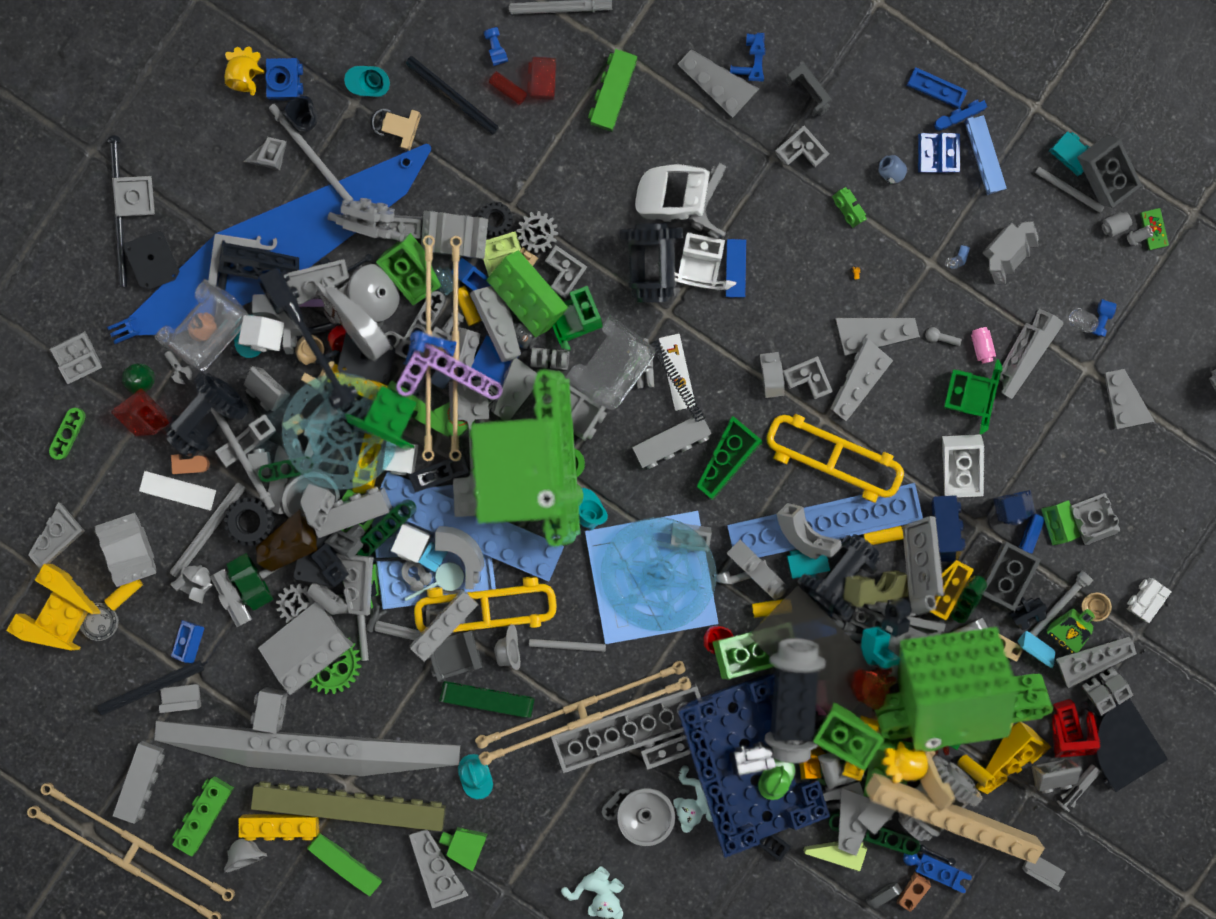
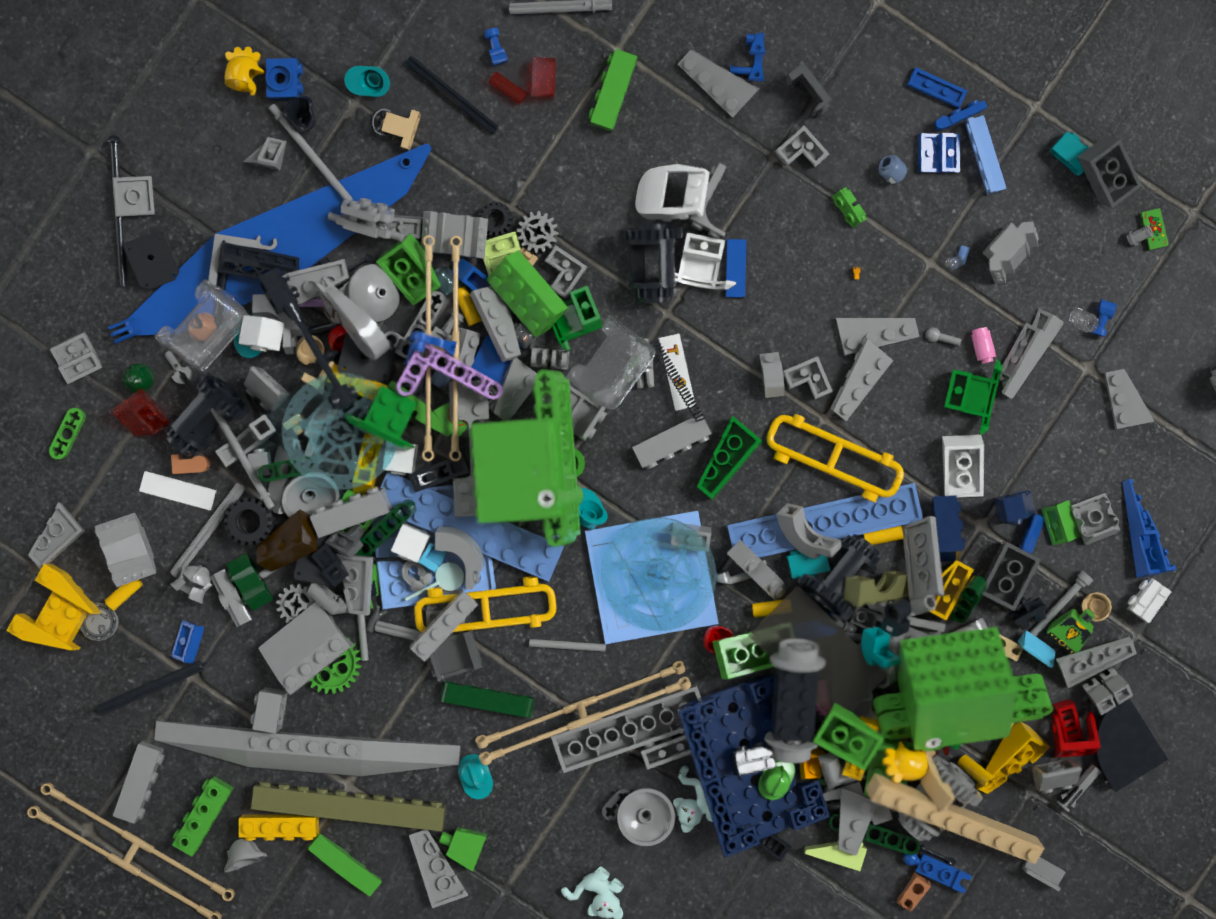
light grey panel [159,684,201,713] -> none
light grey slope [301,484,335,531] -> none
light grey piece [494,624,520,670] -> none
clear red hinge [851,667,896,710] -> none
light grey panel [858,801,896,834] -> none
dark grey beam [866,882,902,909] -> none
light grey bar [1035,167,1104,213] -> none
light grey brick [1102,212,1132,237] -> none
none -> blue wedge [1123,479,1177,578]

